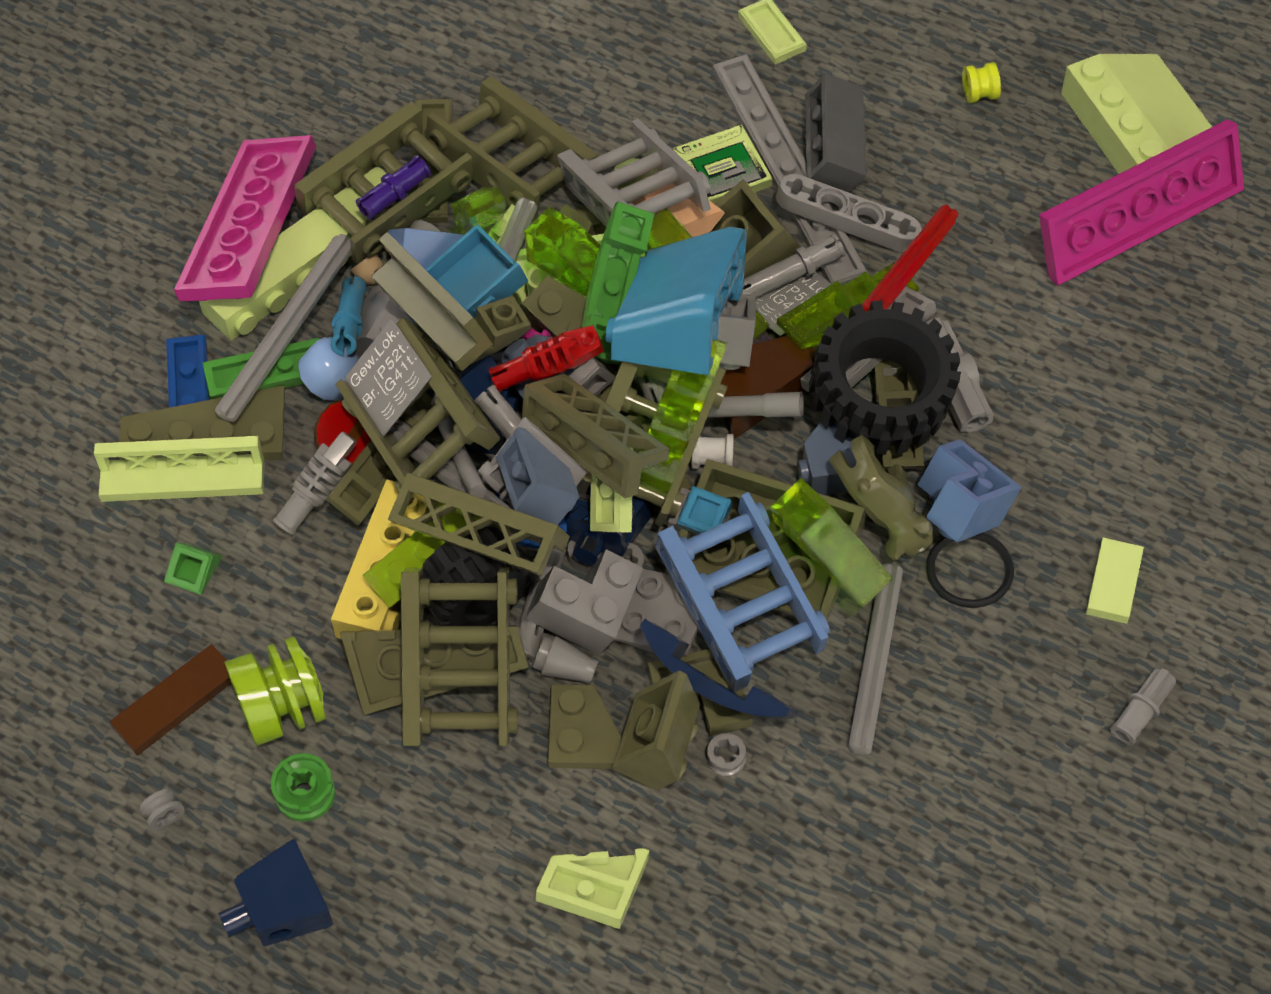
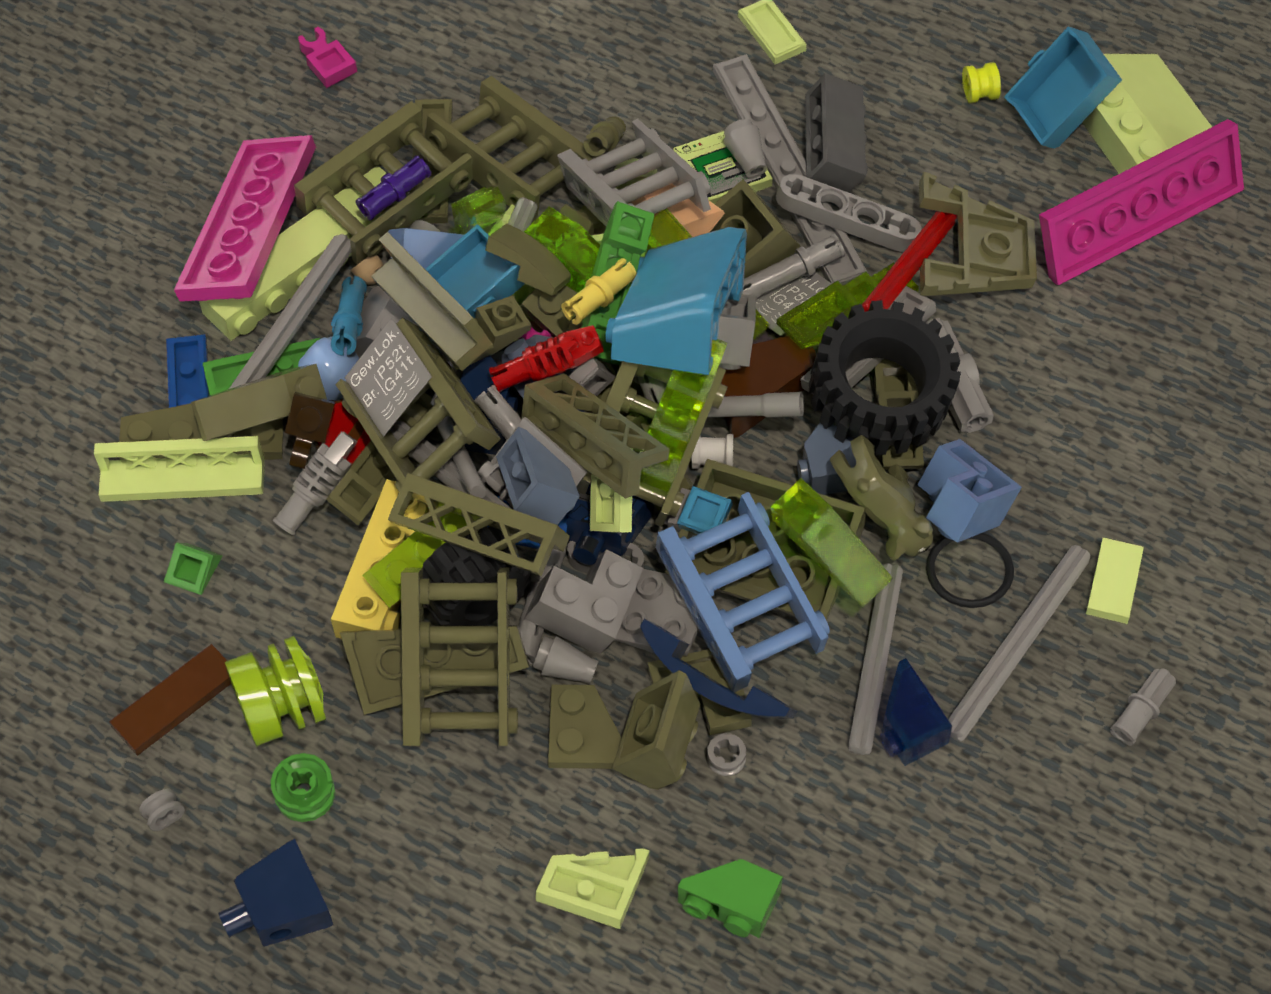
none -> olive slope [191,364,327,441]
none -> dark brown plate [285,392,336,469]
none -> dark pink plate [298,27,358,88]
none -> olive slope [485,223,571,296]
none -> light yellow pin [561,258,637,325]
none -> olive pin [583,116,626,157]
none -> bright green slope [678,859,783,938]
none -> light grey cone [724,119,767,178]
none -> clear blue slope [880,658,952,766]
none -> olive wing [919,172,1037,296]
none -> light grey axle [944,545,1091,742]
none -> dark azure container [1004,26,1122,149]

